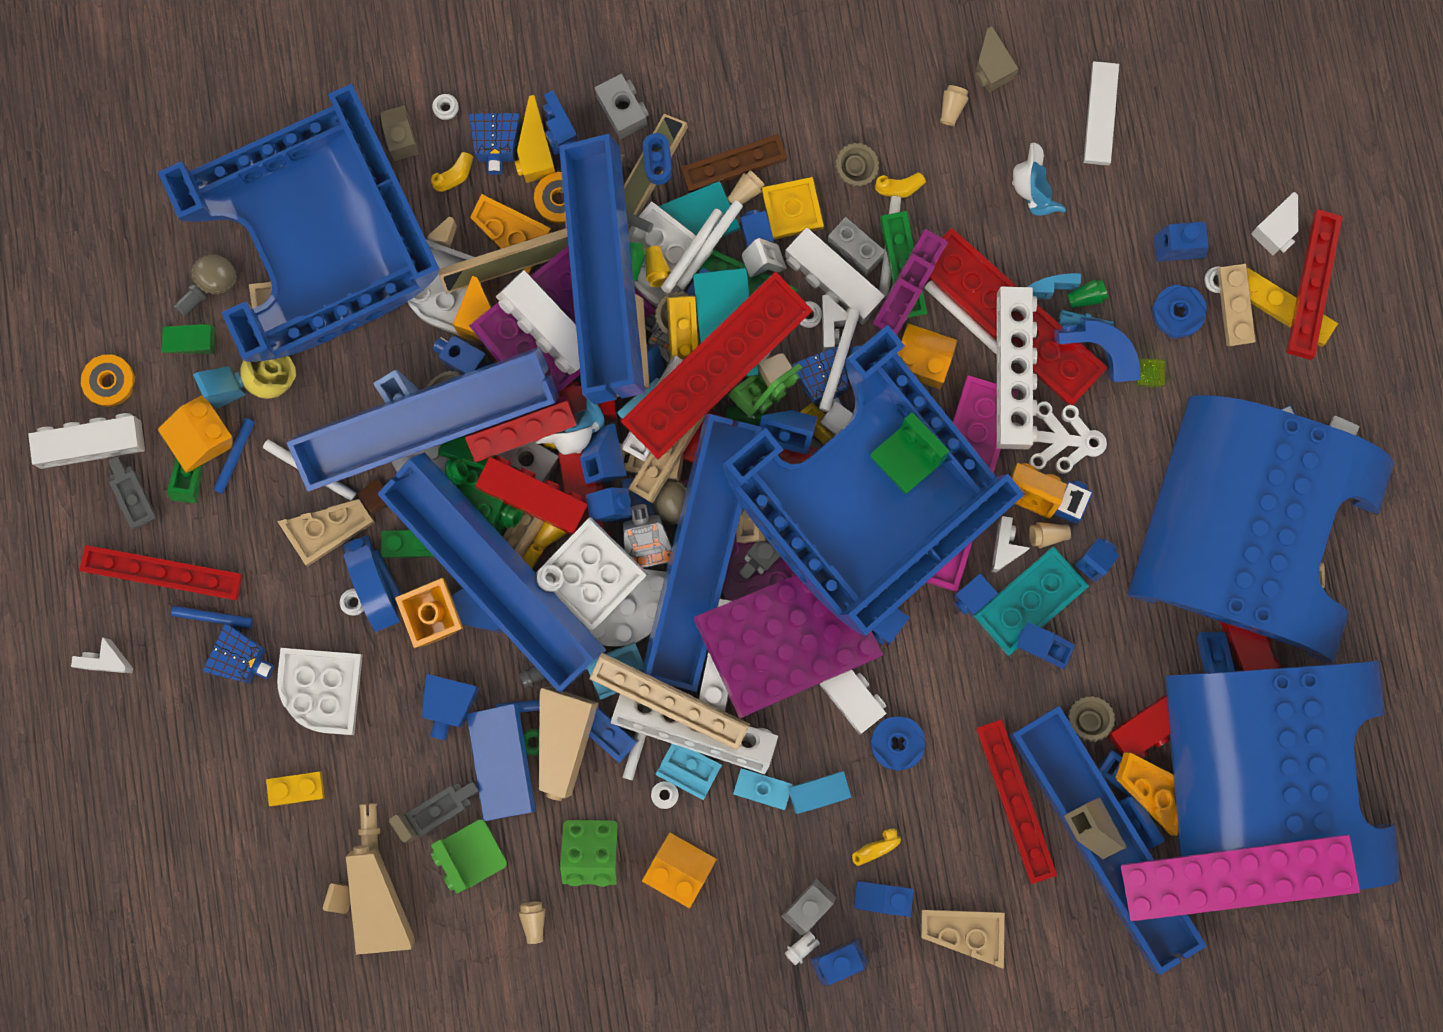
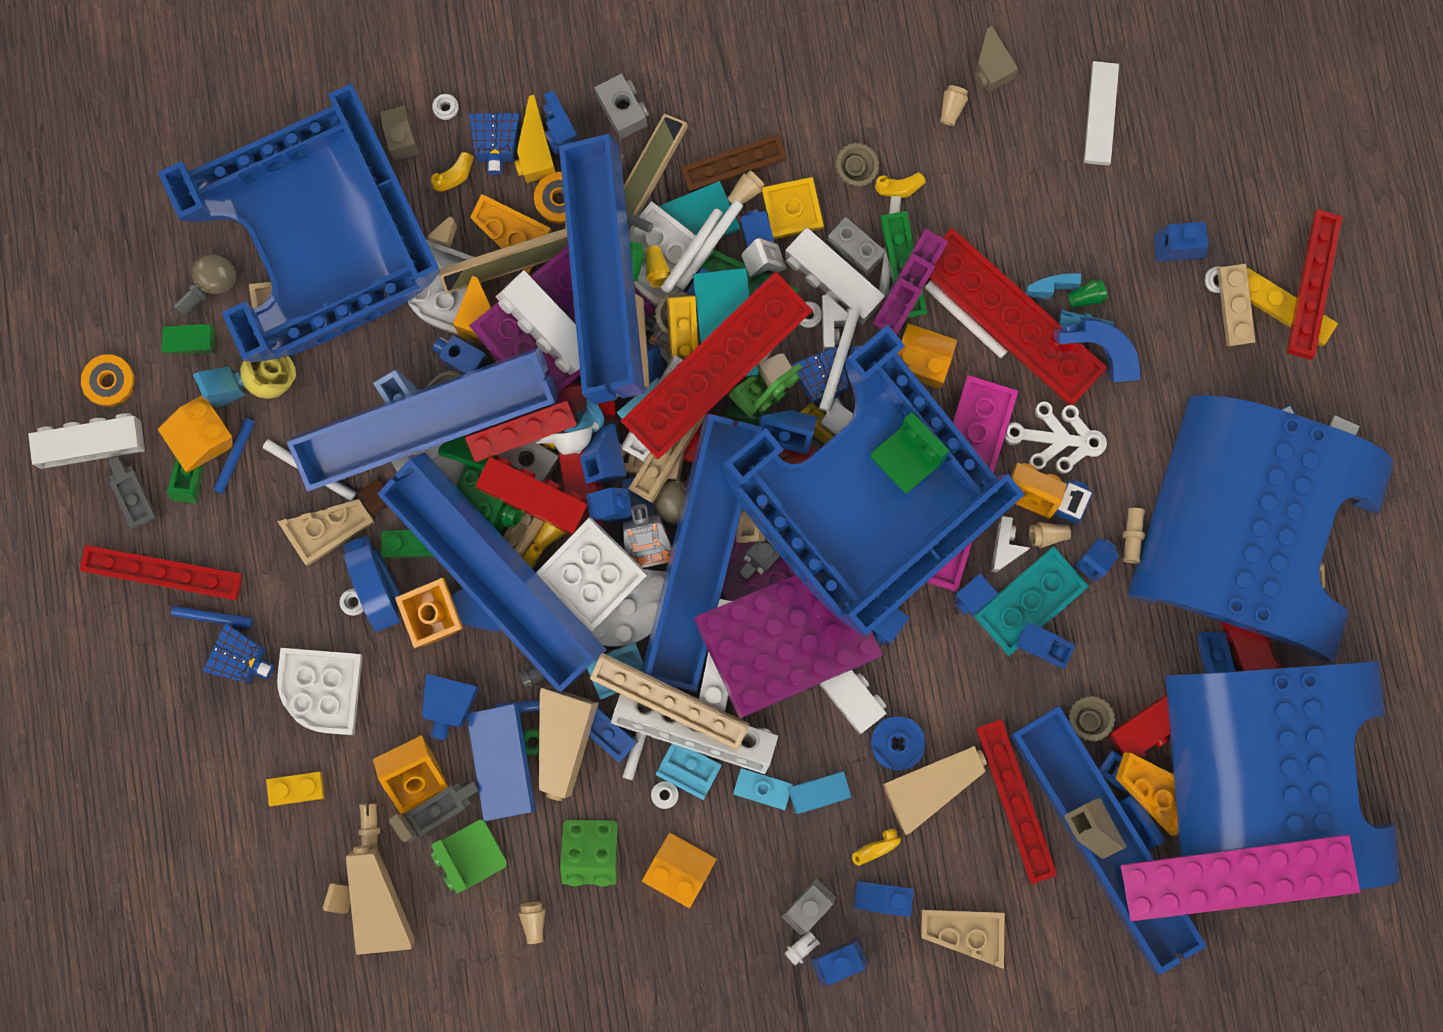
white slope [71,637,133,674] -> none
green plate [445,458,469,485] -> none
white plate [536,565,564,592] -> none
blue plate [643,133,672,185] -> none
white brick [997,287,1037,449] -> none
hair [1012,143,1066,216] -> none
clear neon green plate [1136,359,1165,388] -> none
blue plate [1152,285,1207,339] -> none
white slope [1251,192,1298,256] -> none
none -> light orange slope [373,735,449,814]
none -> tan slope [882,746,987,835]
none -> tan pin [1123,508,1145,564]

